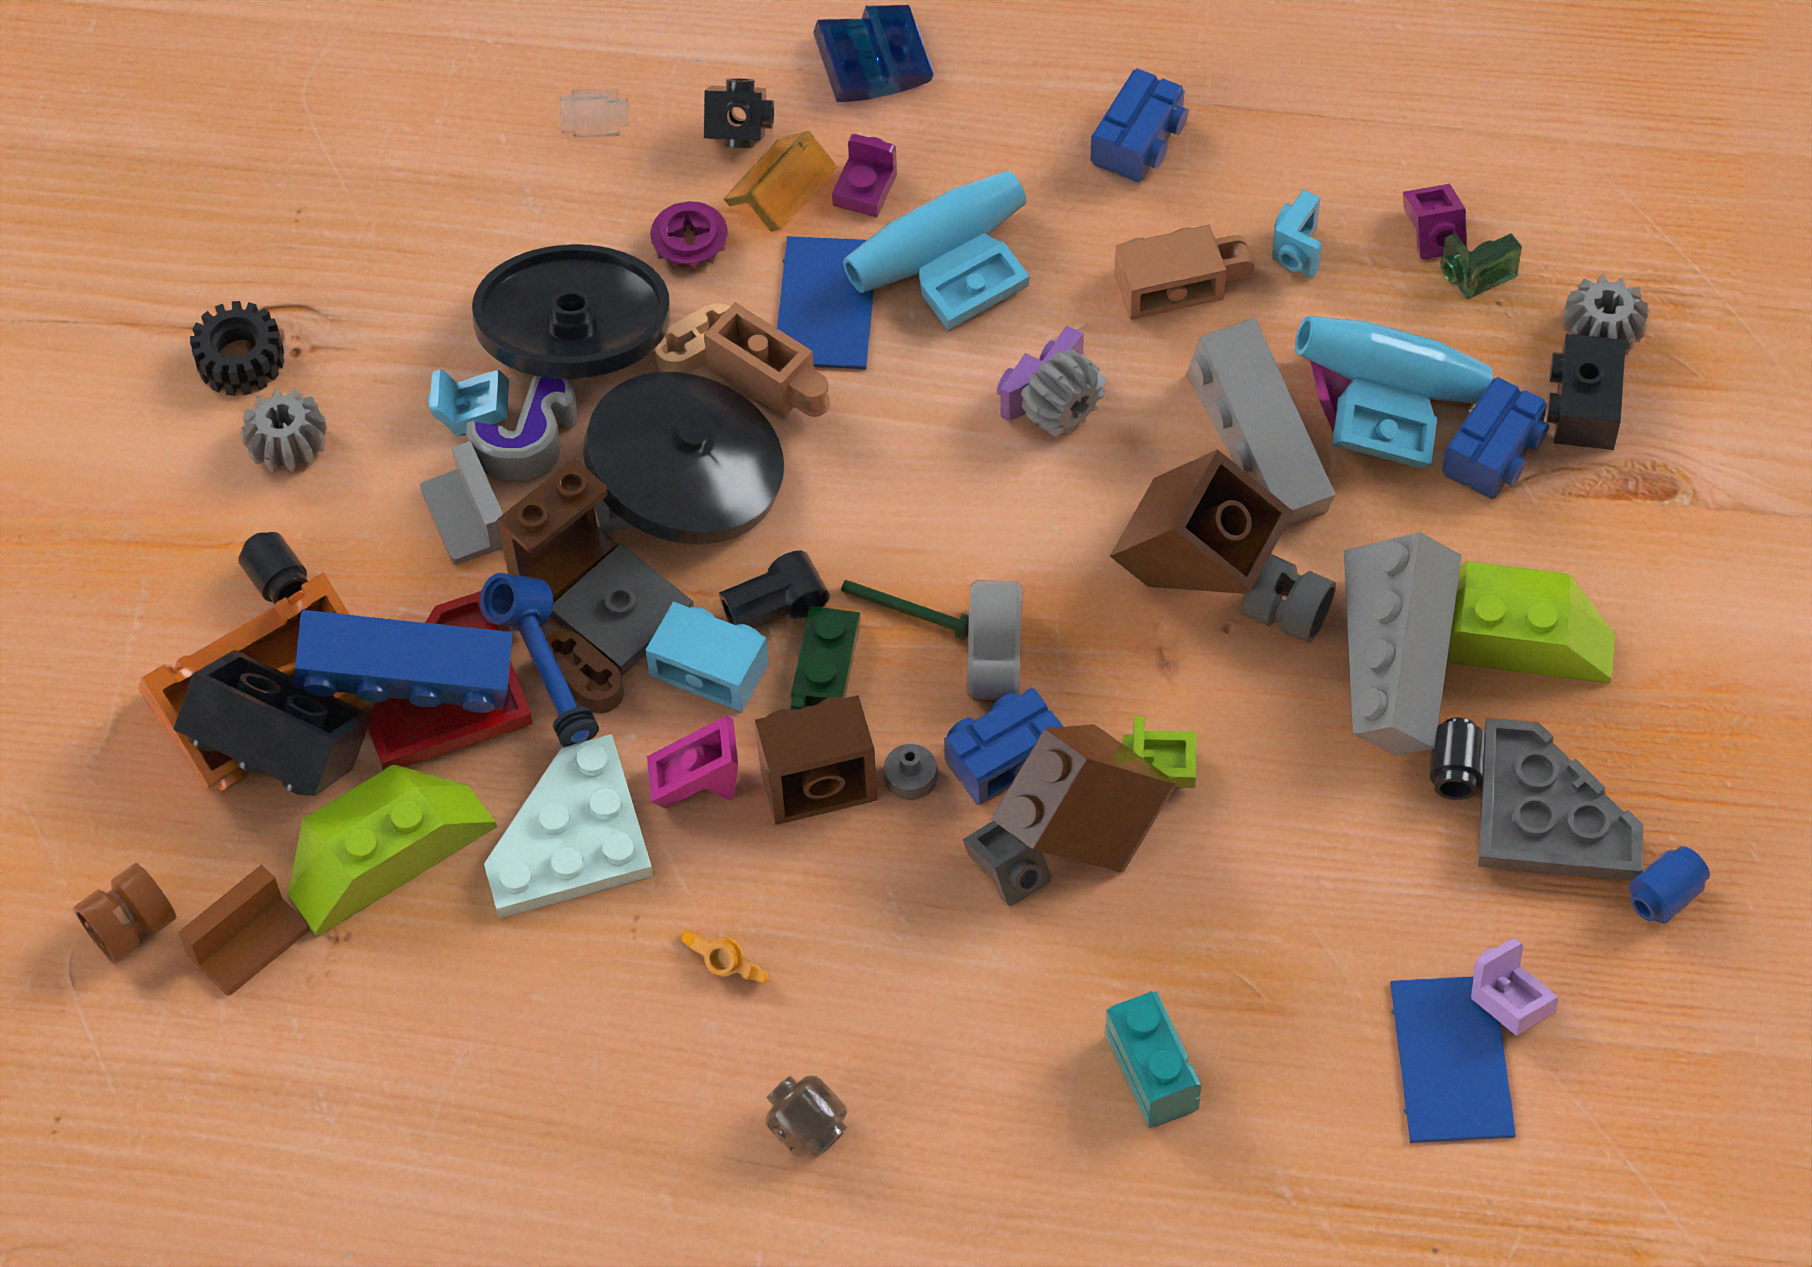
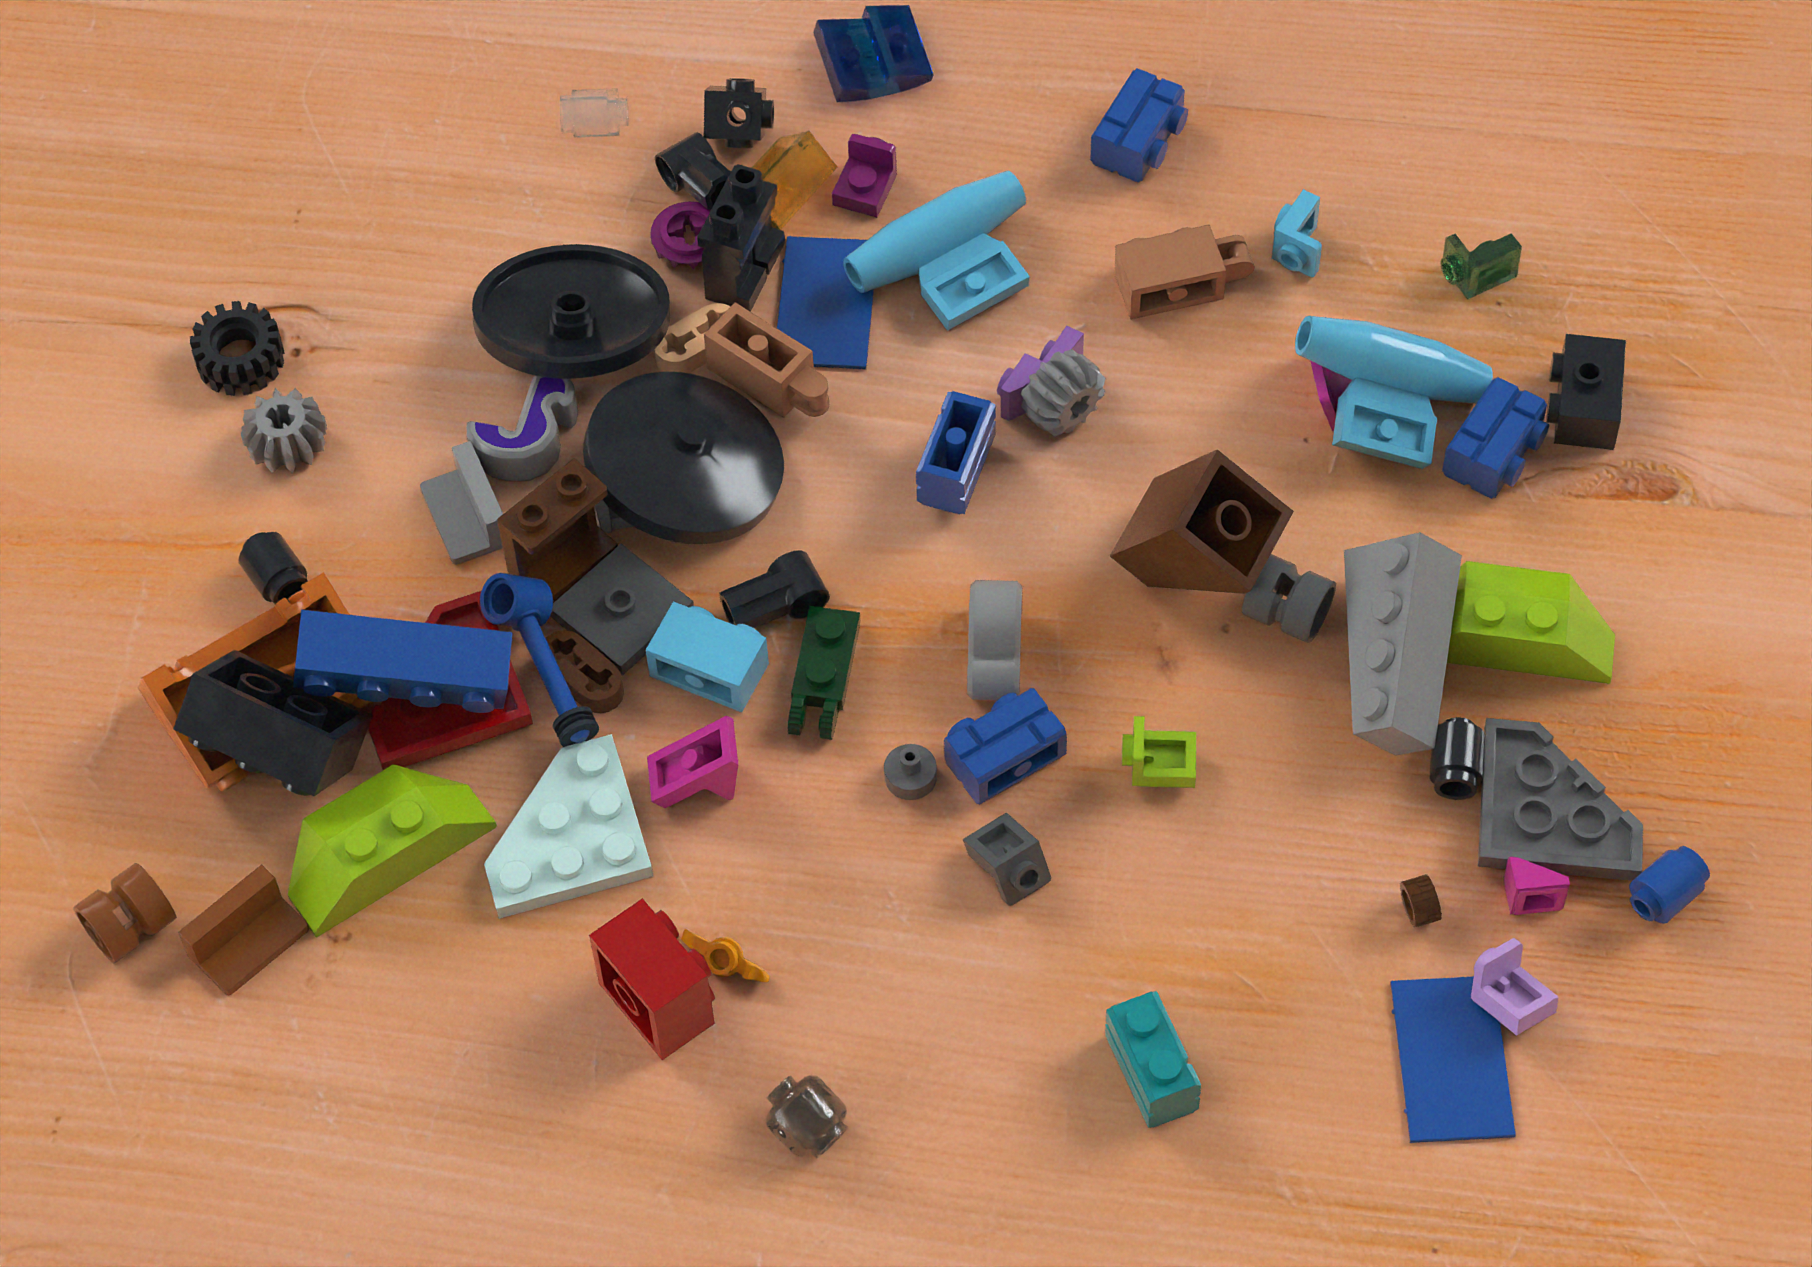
medium azure bracket [428,369,509,436] -> none
reddish brown brick [755,695,877,825] -> none
dark green piece [841,580,969,640] -> none
reddish brown slope [991,724,1178,872] -> none
light grey wedge [1186,318,1336,527] -> none
magenta bracket [1403,184,1467,259] -> none
light grey gear [1563,273,1649,355] -> none
none -> red brick [589,898,715,1060]
none -> black piece [655,132,731,210]
none -> black hips [697,164,785,312]
none -> blue brick [916,391,996,515]
none -> reddish brown axle [1400,874,1442,927]
none -> dark pink slope [1504,856,1570,915]

